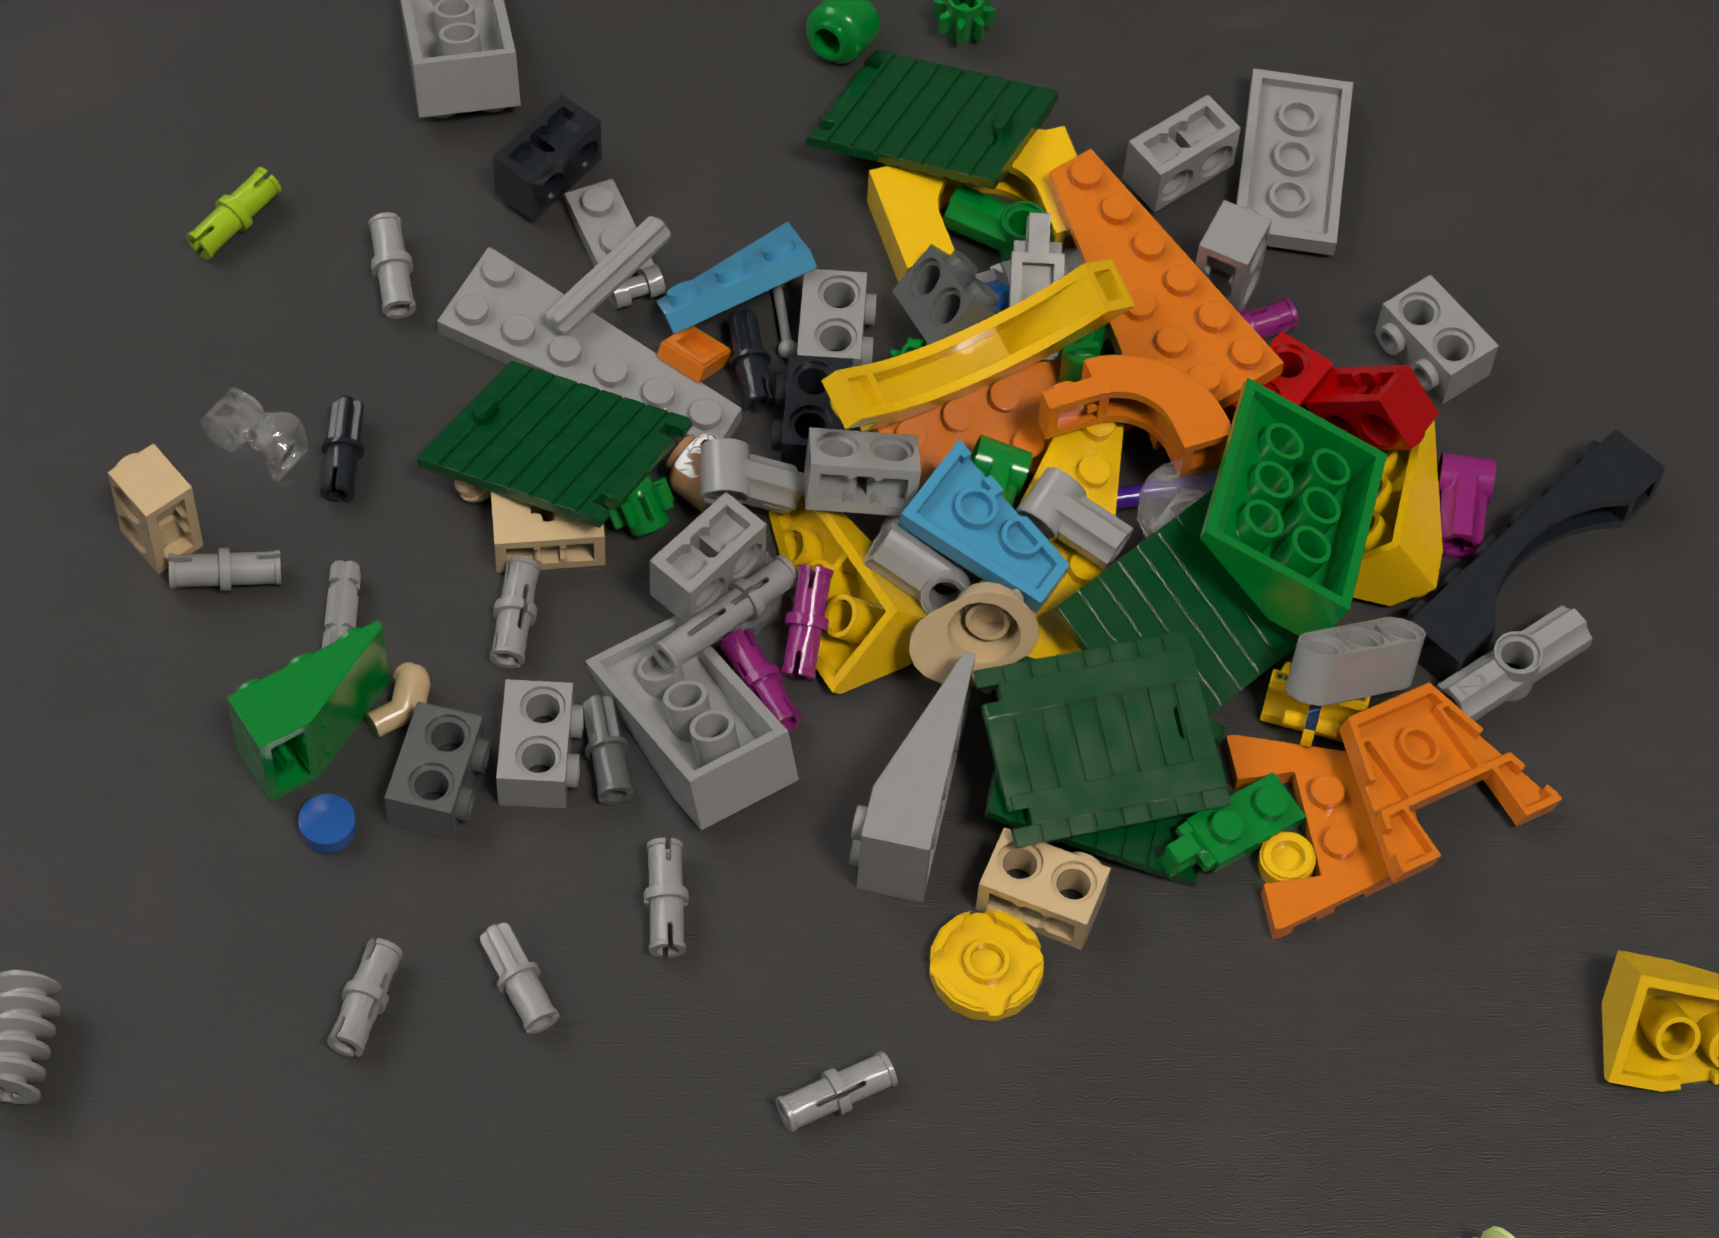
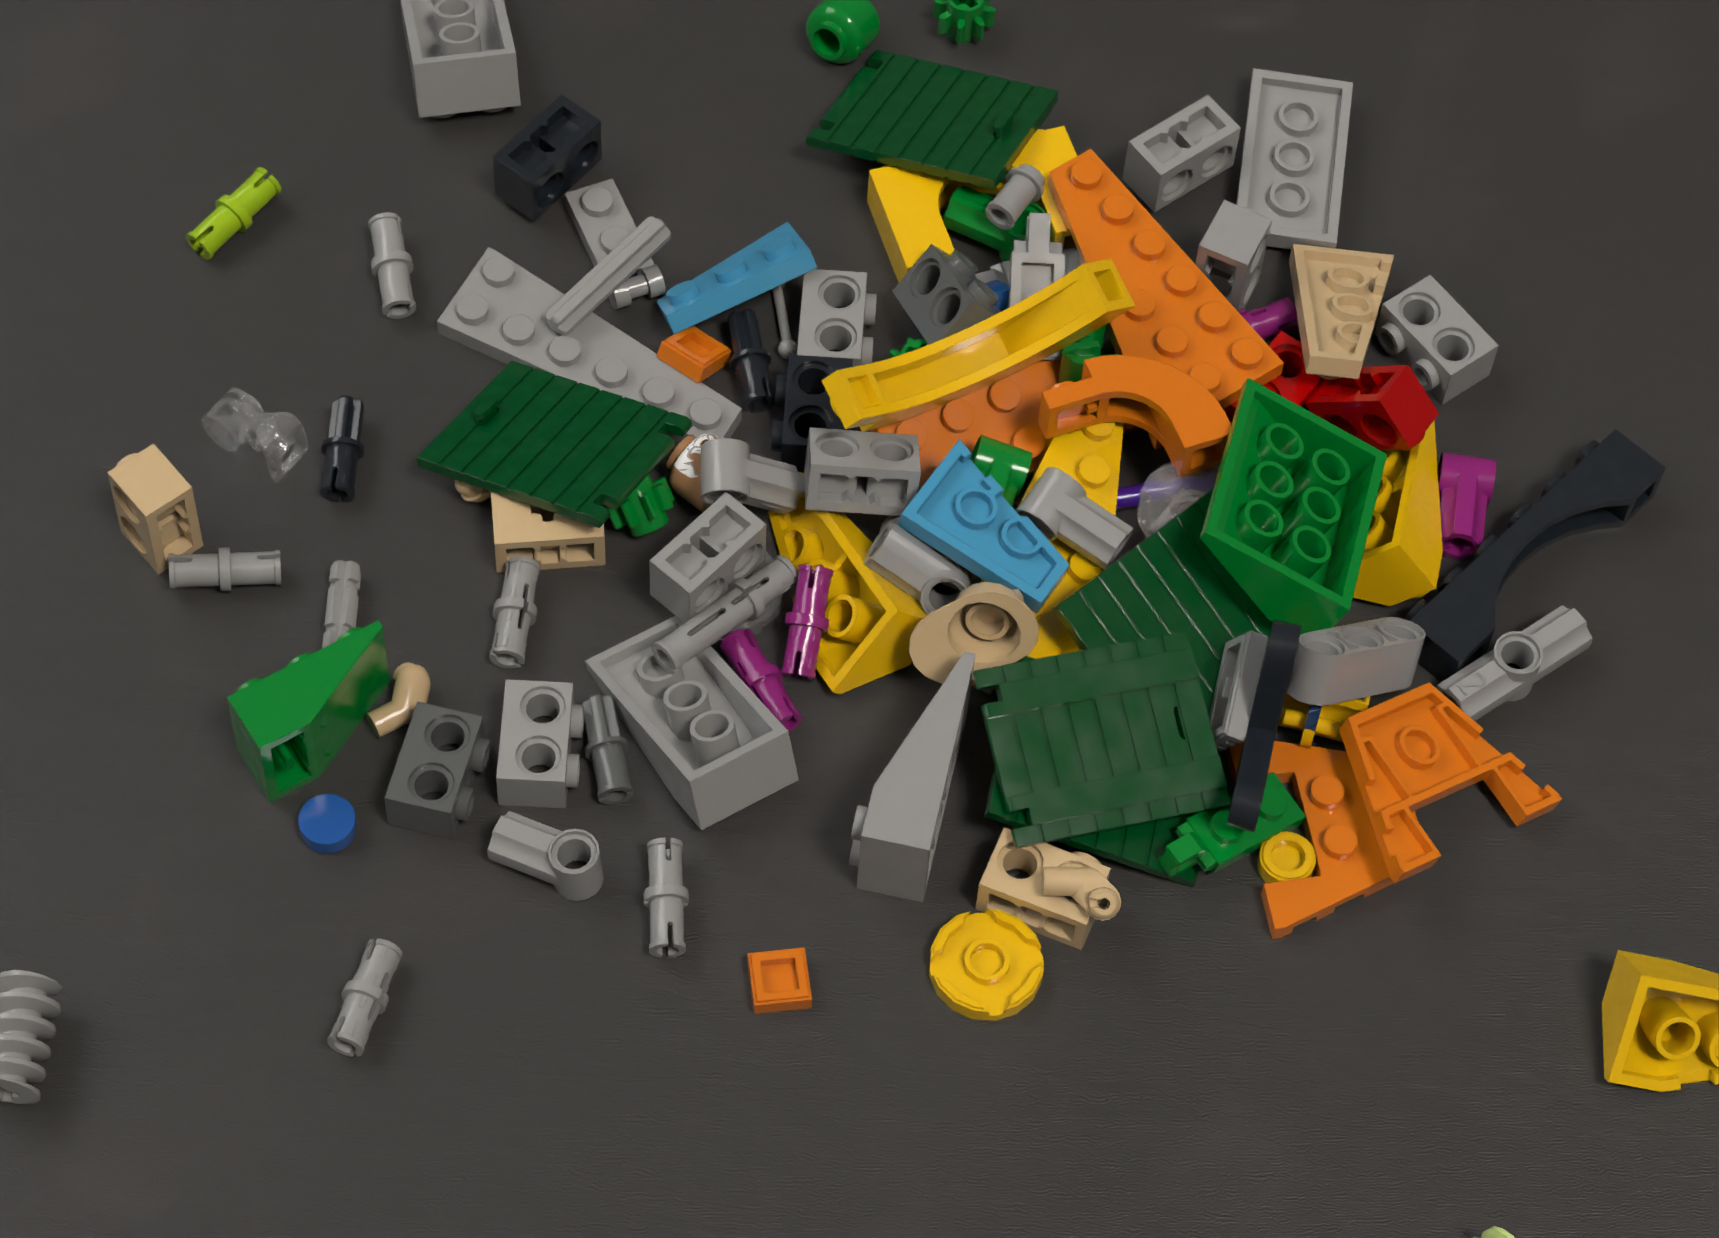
light grey axle [480,922,560,1034] -> none
light grey pin [775,1051,898,1132] -> none
none -> light grey piece [487,811,604,901]
none -> orange tile [747,947,812,1014]
none -> light grey pin [985,164,1045,230]
none -> tan arm [1042,867,1121,921]
none -> light grey tile [1209,631,1268,752]
none -> black beam [1226,619,1302,832]
none -> tan wing [1289,244,1394,379]

